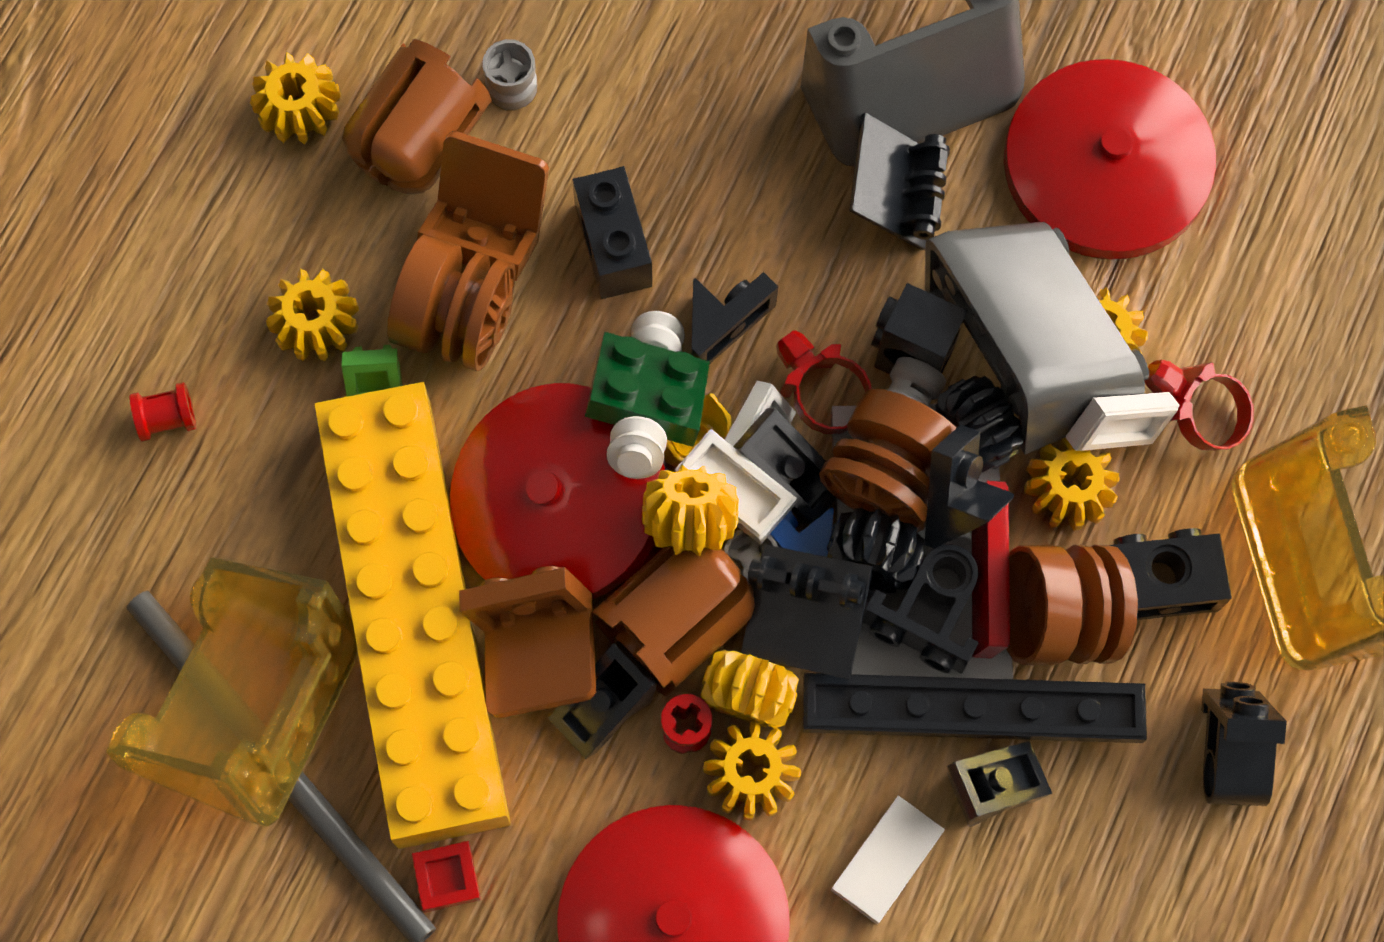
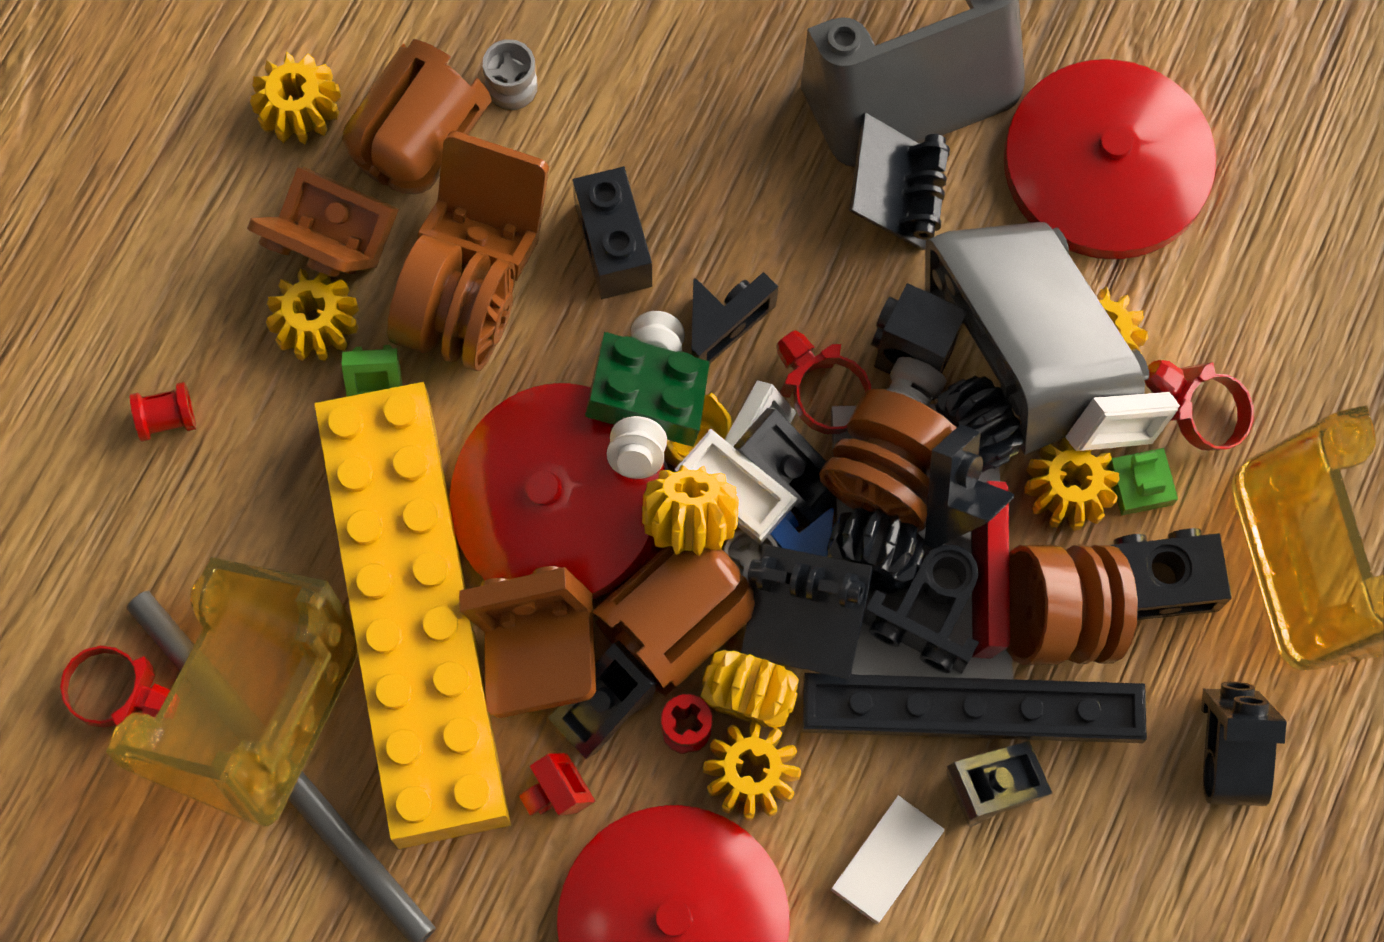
red tile [412,841,481,913] -> none
none -> red piece [60,645,180,735]
none -> dark orange bracket [247,167,399,277]
none -> red tile [519,753,596,816]
none -> bright green tile [1107,448,1178,516]

